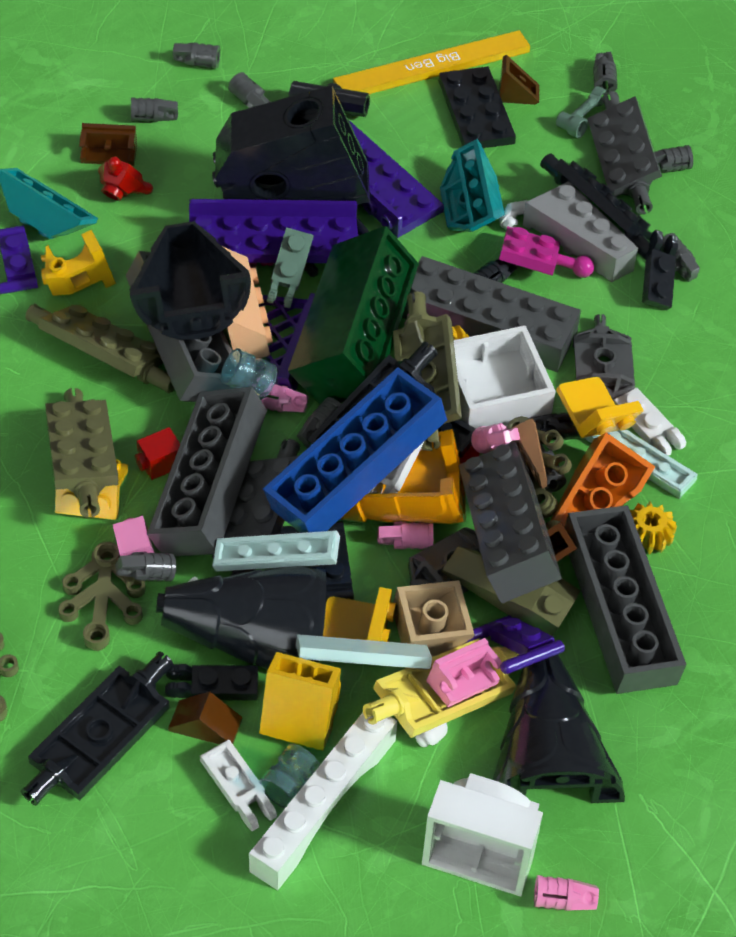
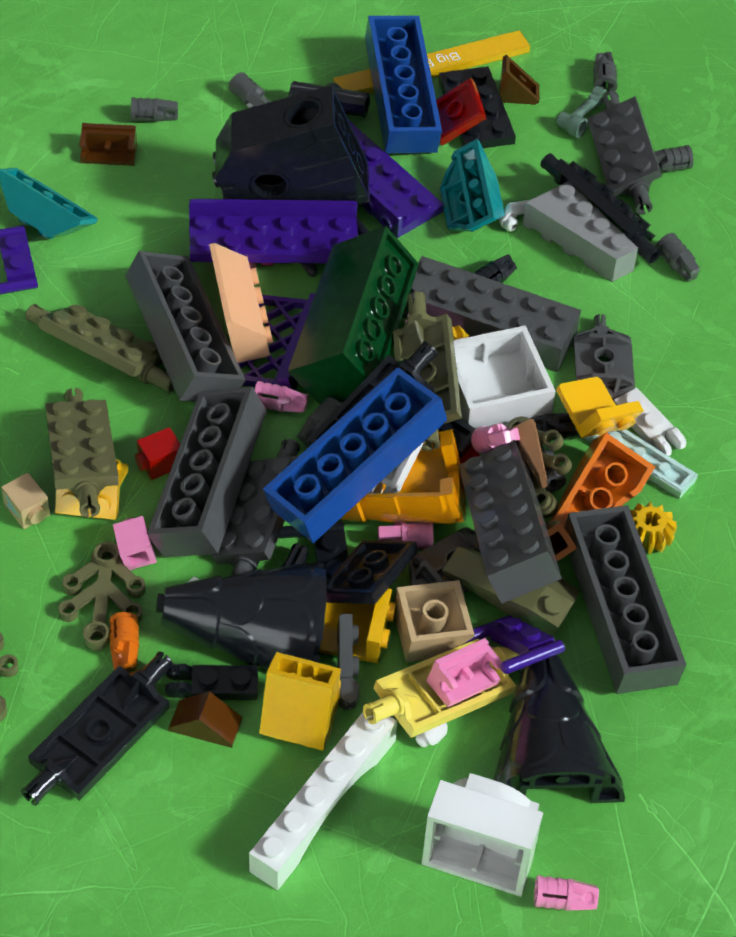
yellow tile [41,230,116,296] -> none
red rock [98,156,153,201] -> none
dark grey hinge [115,552,176,582] -> none
black cone [129,221,251,340] -> none
dark grey hinge [172,42,220,69] -> none
white hinge [200,740,277,831] -> none
light aqua tile [212,530,340,571] -> none
clear light blue wheel [221,348,277,400] -> none
clear light blue wheel [259,744,320,808] -> none
sand green hinge [267,227,314,309] -> none
light aqua tile [296,634,432,669] -> none
dark pink plate [499,226,594,278] -> none
black hinge [642,230,678,311] -> none
none -> tan brick [1,473,50,529]
none -> orange hinge [109,612,139,671]
none -> black tile [326,540,419,604]
none -> dark grey hinge [337,614,359,711]
none -> blue brick [365,16,442,153]
none -> red tile [436,78,487,146]

